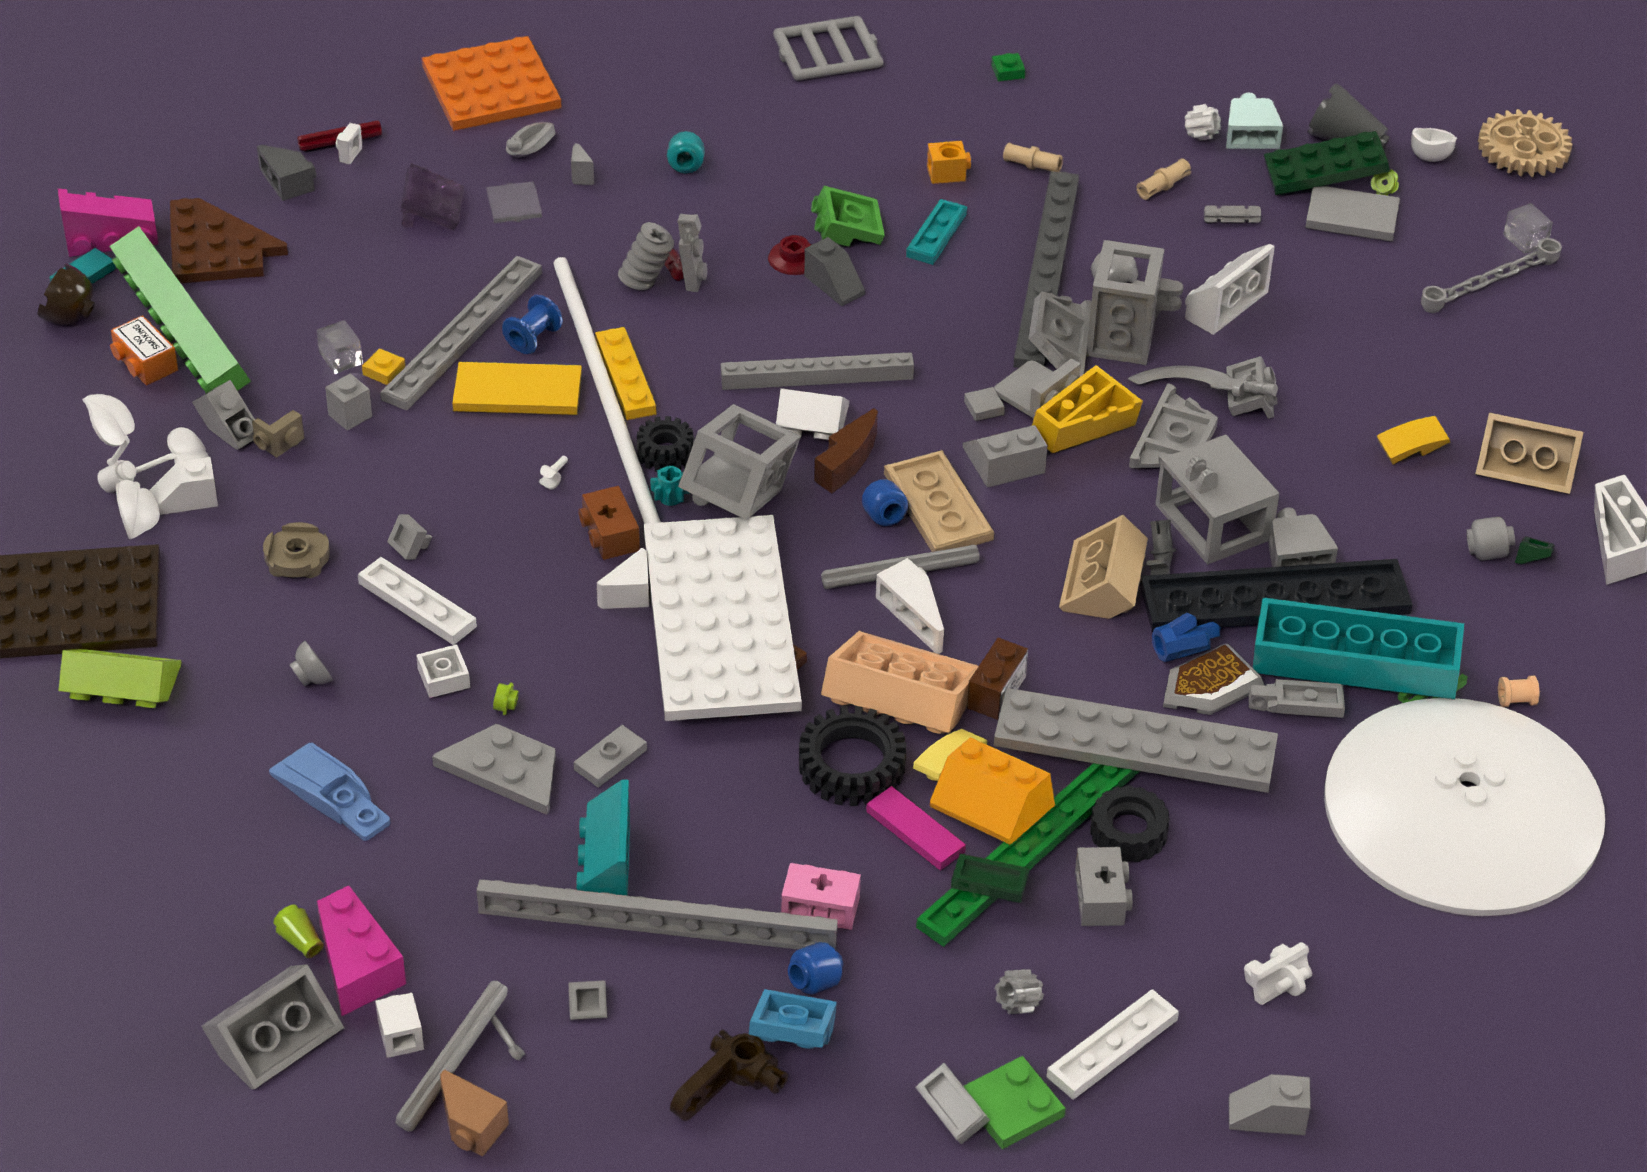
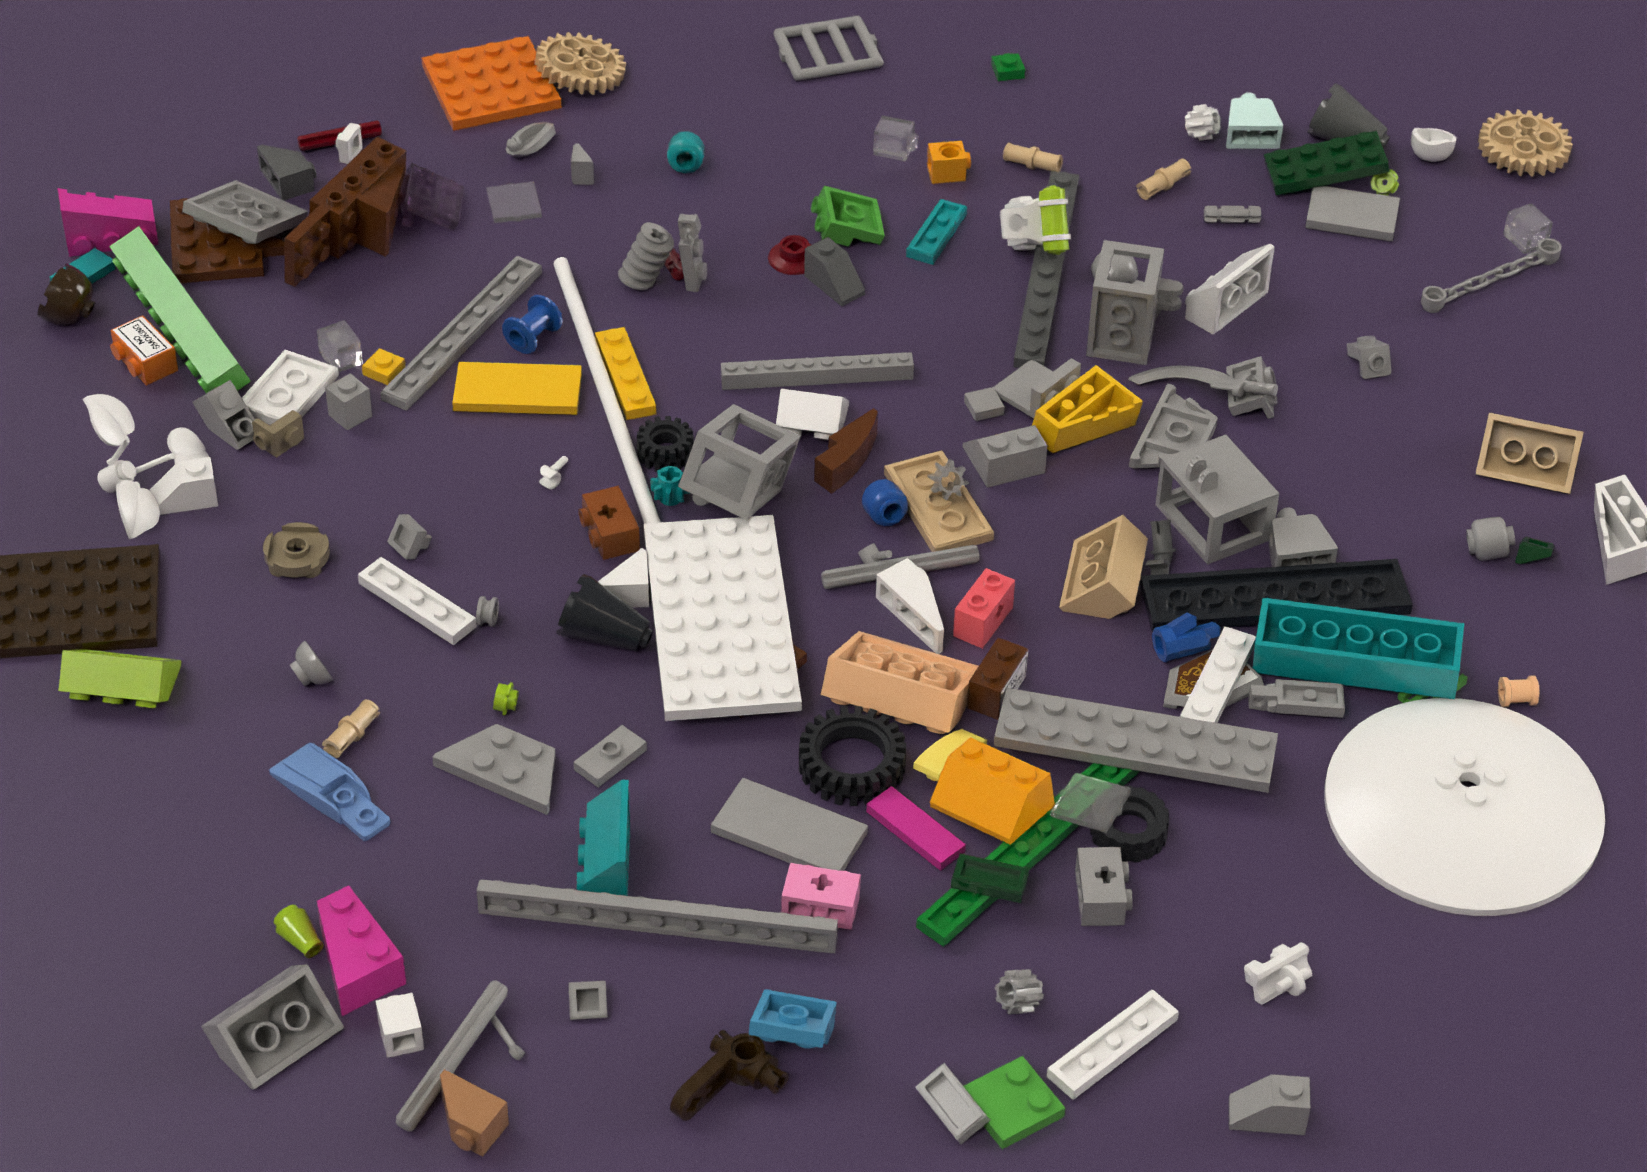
white piece [416,645,470,698] -> none
blue head [788,942,843,995] -> none
light grey wing [1028,292,1091,377] -> none
yellow slope [1377,416,1450,465] -> none
none -> light grey plate [182,180,308,244]
none -> white tile [242,350,339,425]
none -> reddish brown wedge [284,137,407,287]
none -> tan pin [322,699,380,758]
none -> light grey bush [476,596,499,627]
none -> tan gear [535,32,626,95]
none -> black cone [556,574,654,652]
none -> light grey tile [711,778,868,871]
none -> light grey hand [858,543,892,564]
none -> clear brick [873,115,918,161]
none -> light grey gear [927,459,969,500]
none -> coral brick [953,568,1015,649]
none -> white piece [1000,185,1071,255]
none -> clear piece [1050,773,1131,833]
none -> white plate [1180,626,1256,723]
none -> light grey bracket [1347,336,1391,379]

